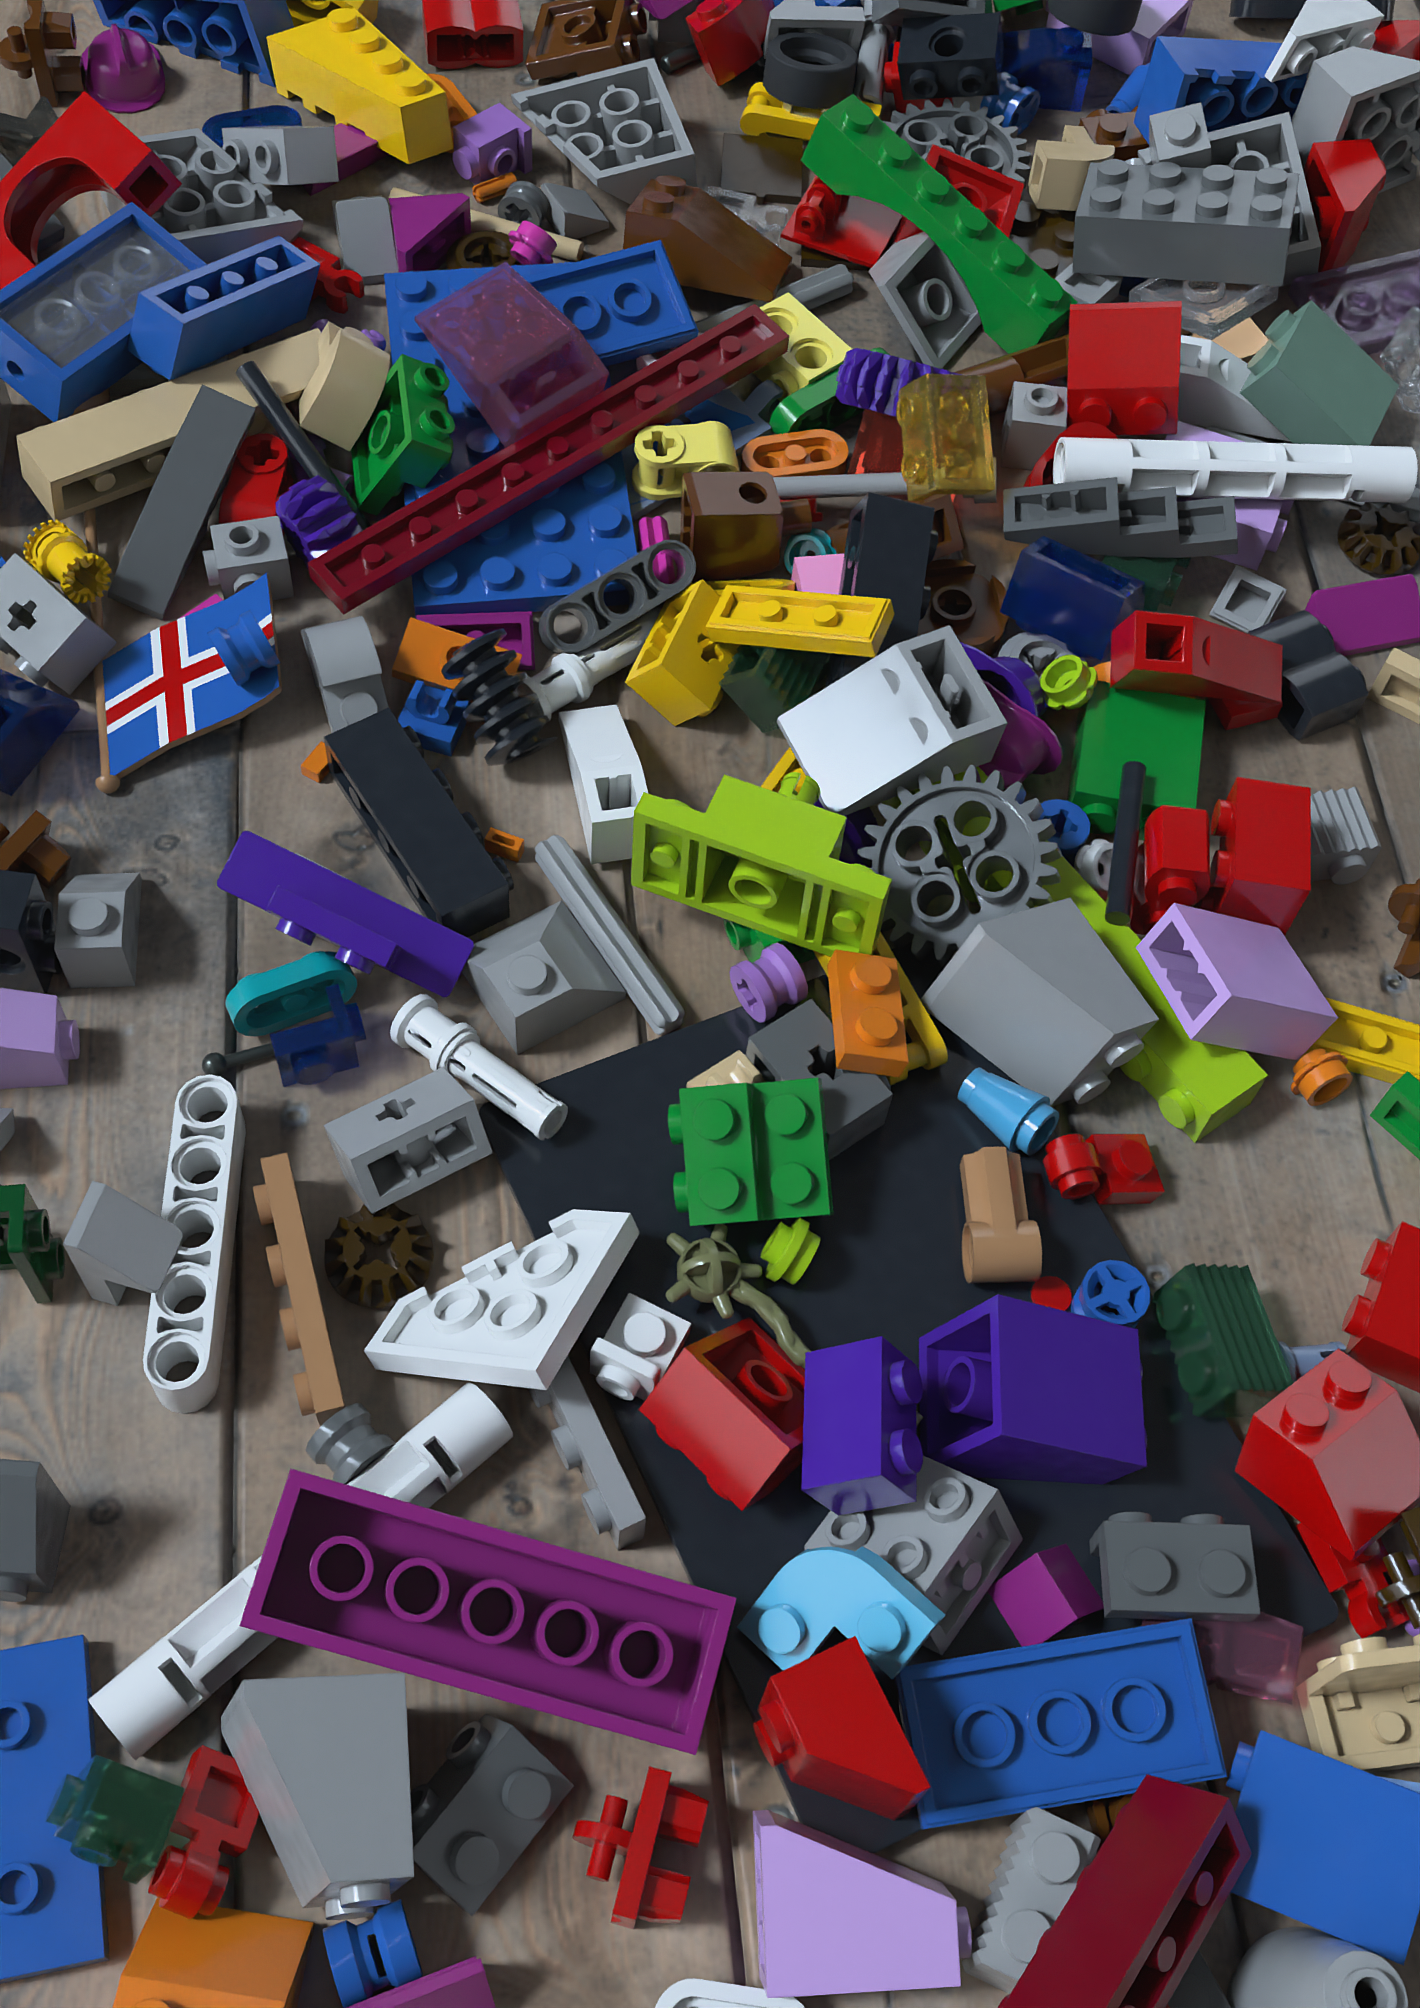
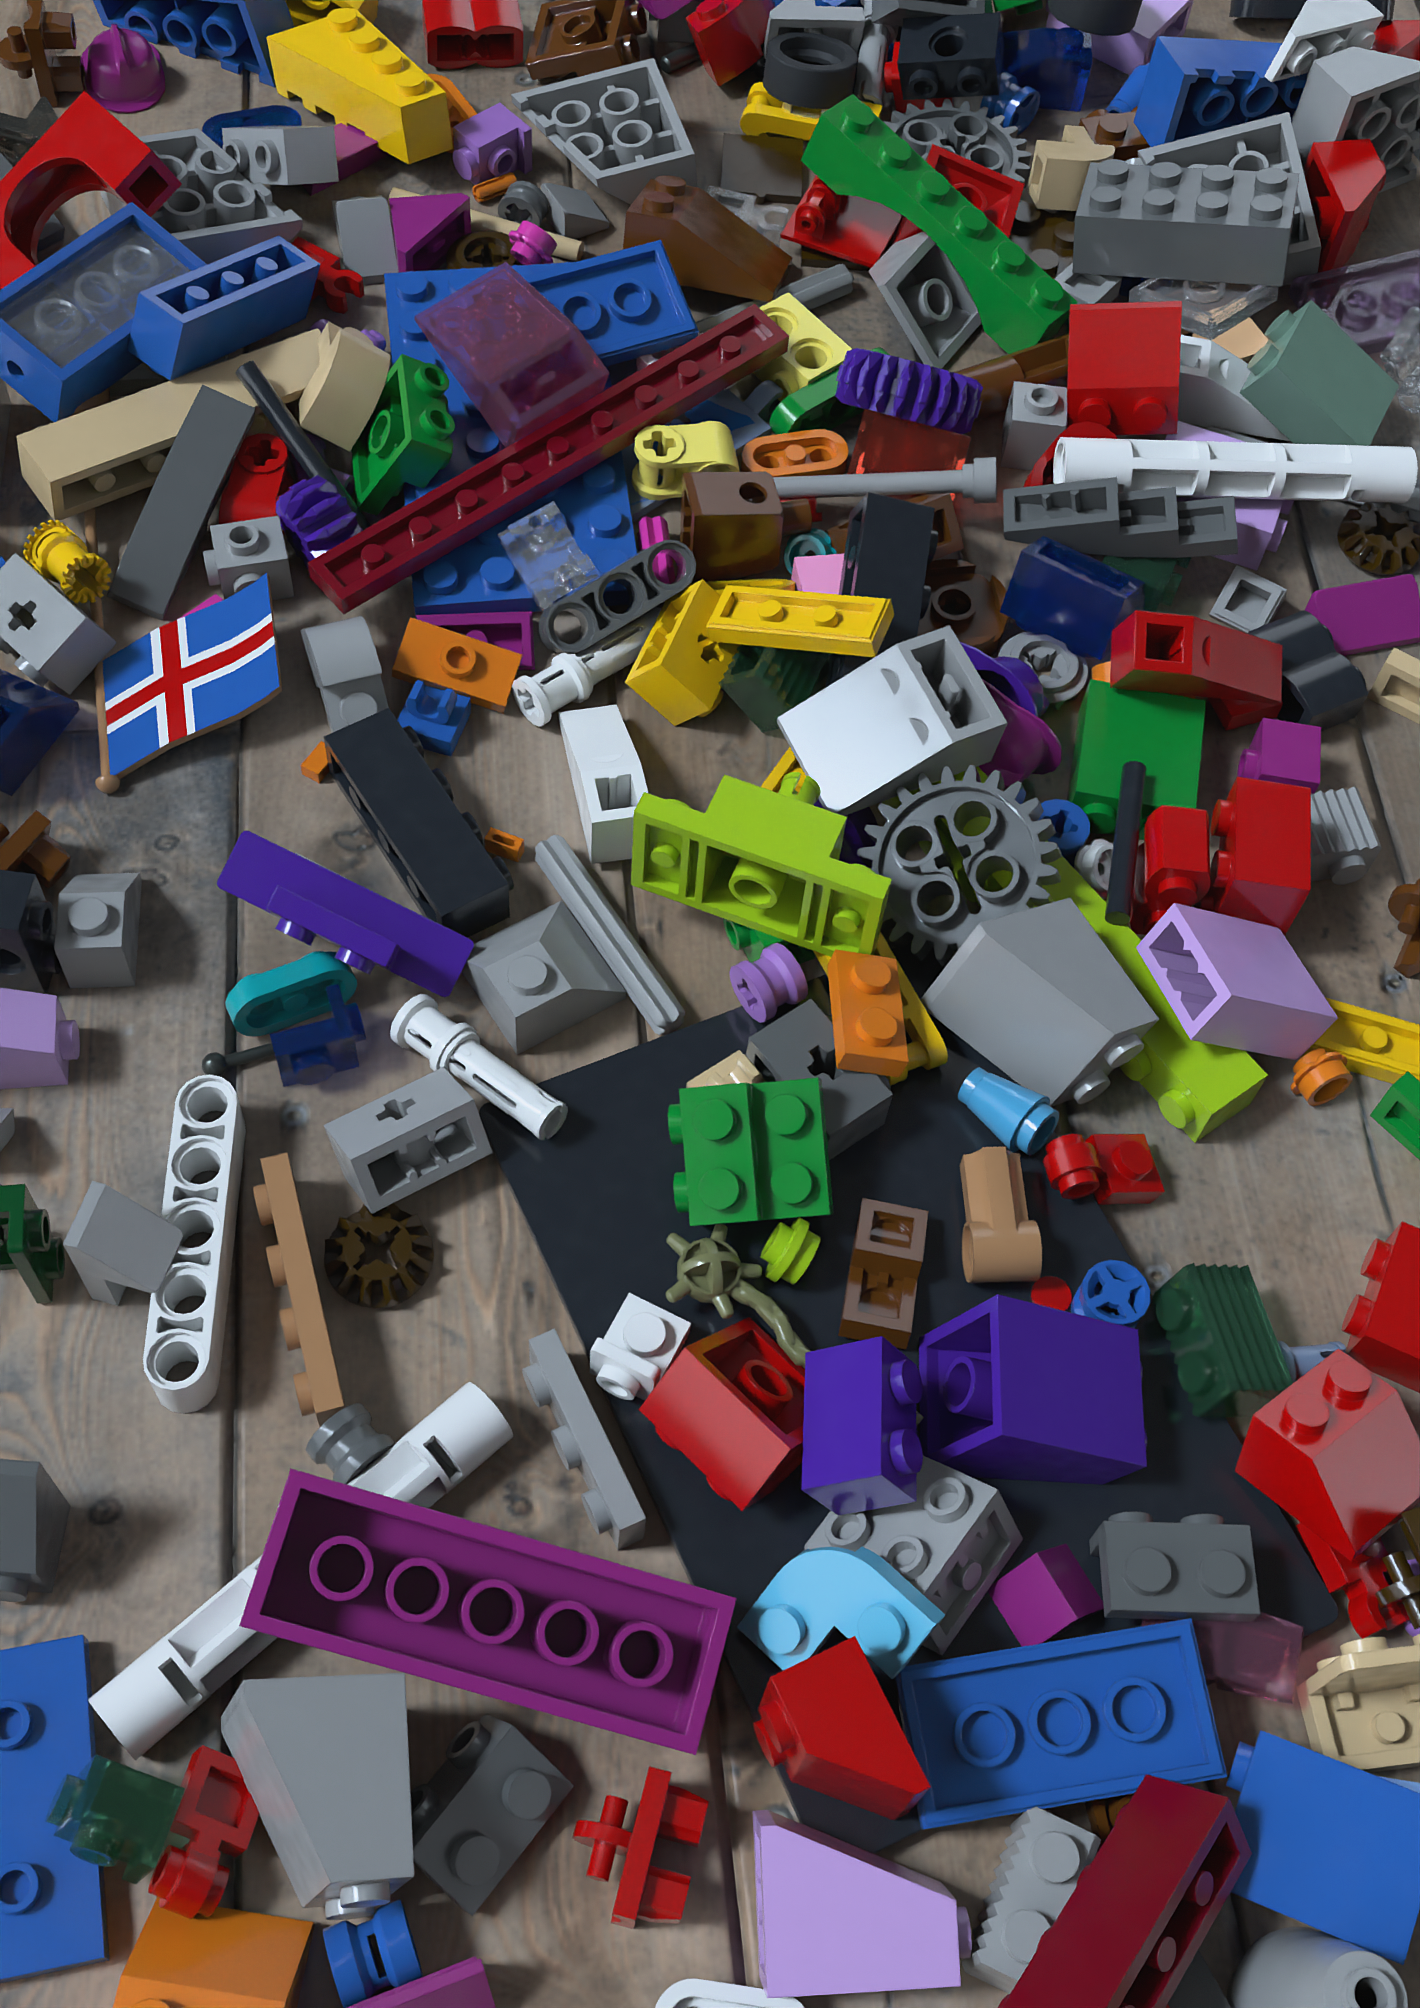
blue wheel [207,610,281,686] -> none
white plate [364,1209,640,1390] -> none
black piece [441,628,558,766] -> none
clear yellow bracket [896,374,995,501] -> none
lime plate [1040,655,1098,710] -> none
light grey brick [1149,102,1211,168] -> none
none -> clear piece [497,501,598,611]
none -> reddish brown slope [838,1198,929,1349]
none -> magenta brick [1237,718,1321,794]

